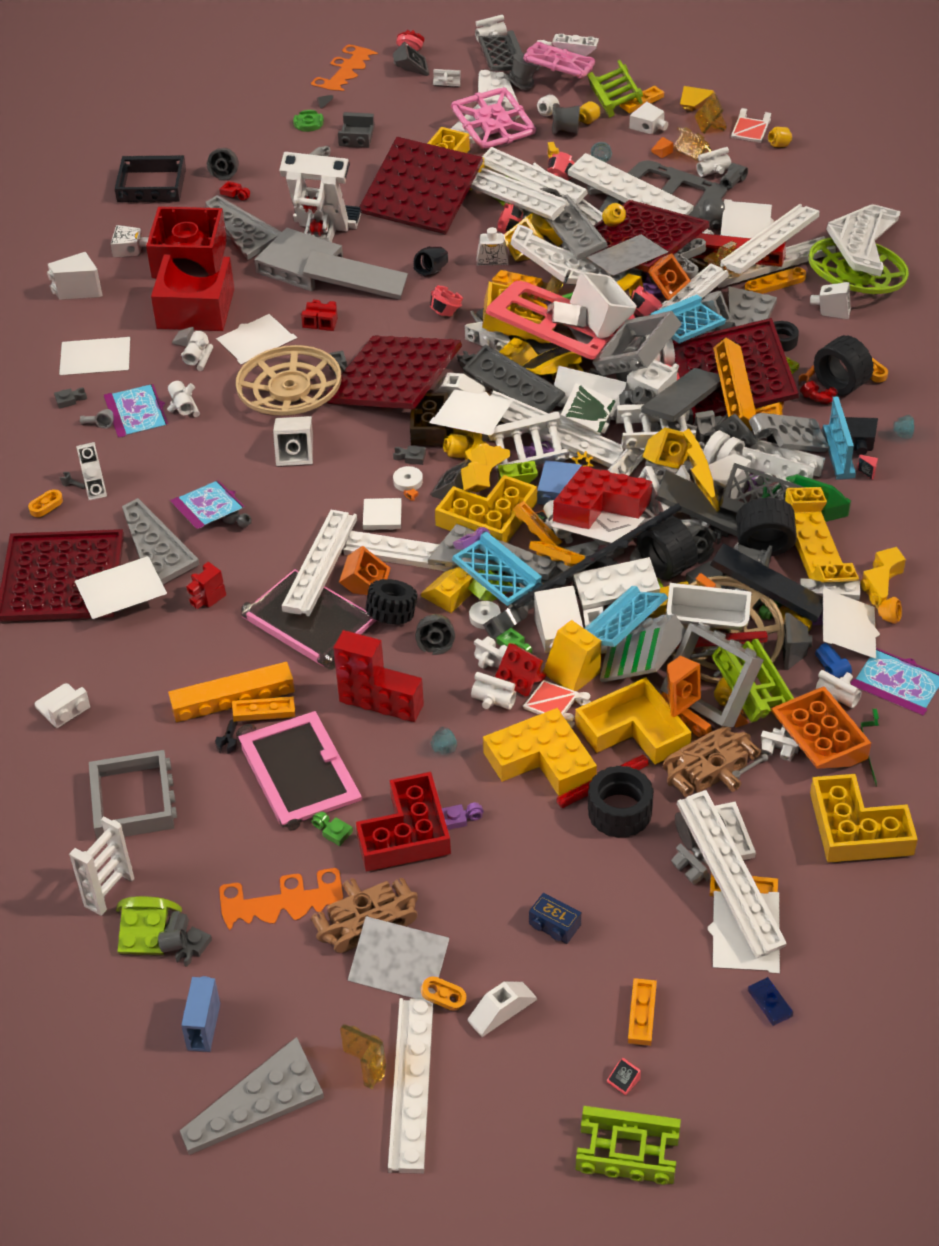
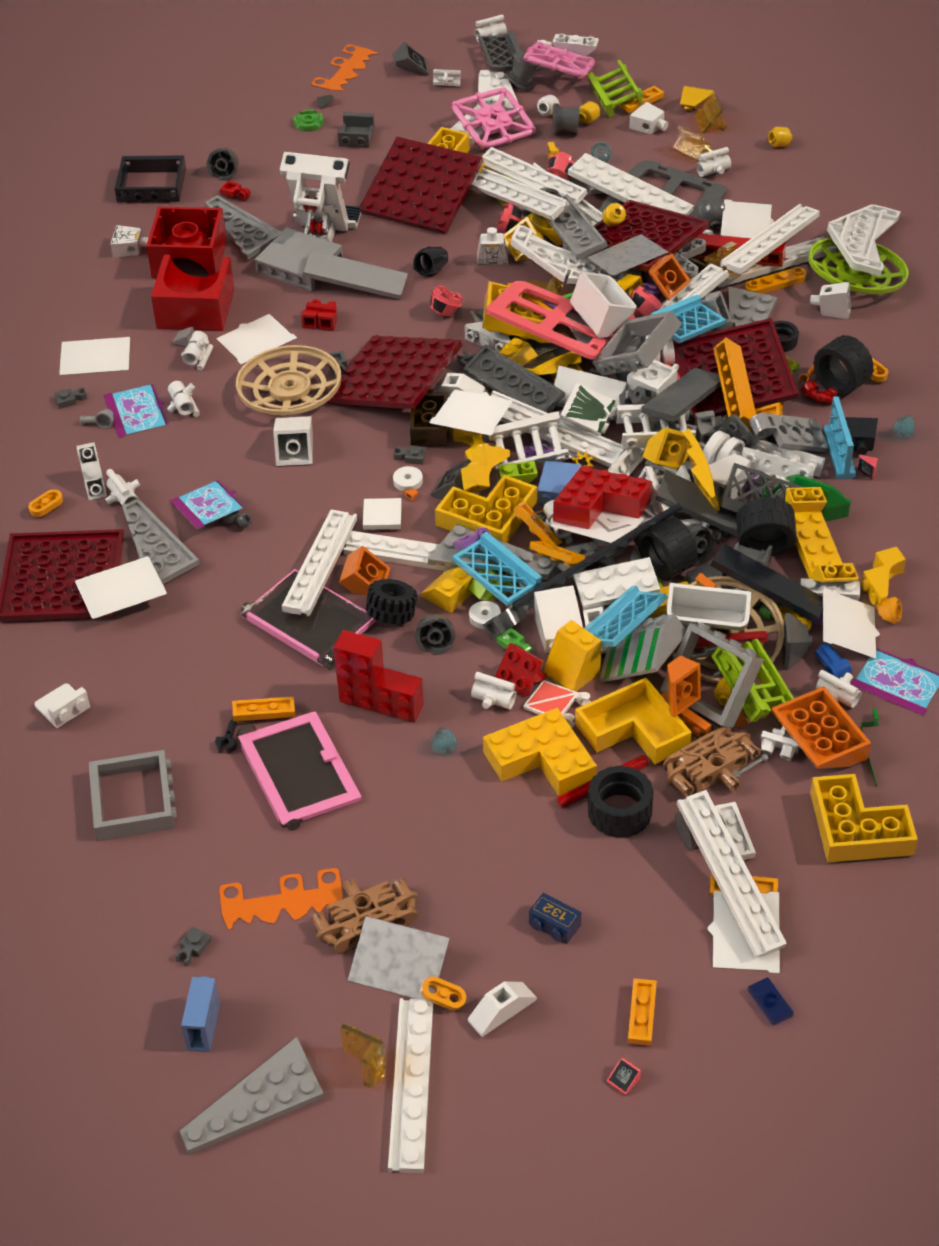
white slope [47,252,103,300] -> none
dark grey hand [60,472,85,489] -> none
white fence [69,817,134,916] -> none
lime piece [116,896,182,955] -> none
dark grey piece [158,911,189,952] -> none
light orange brick [168,662,295,722] -> none
red hips [186,562,226,609] -> none
light grey arm [310,146,331,156] -> none
bright green plate [312,811,353,846] -> none
red brick [356,772,451,872] -> none
coral hair [396,30,425,51] -> none
medium lavender plate [442,802,484,830] -> none
yellow head [443,434,471,458] -> none
white hips [474,636,507,669] -> none
light orange plate [492,270,543,287] -> none
panel [547,301,586,328] -> none
lime fence [576,1106,681,1185] -> none
orange slope [651,137,673,158] -> none
light grey hips [671,843,711,885] -> none
dark grey piece [720,163,748,190] -> none
flag [731,108,771,143] -> none
none -> white pin [105,469,140,506]

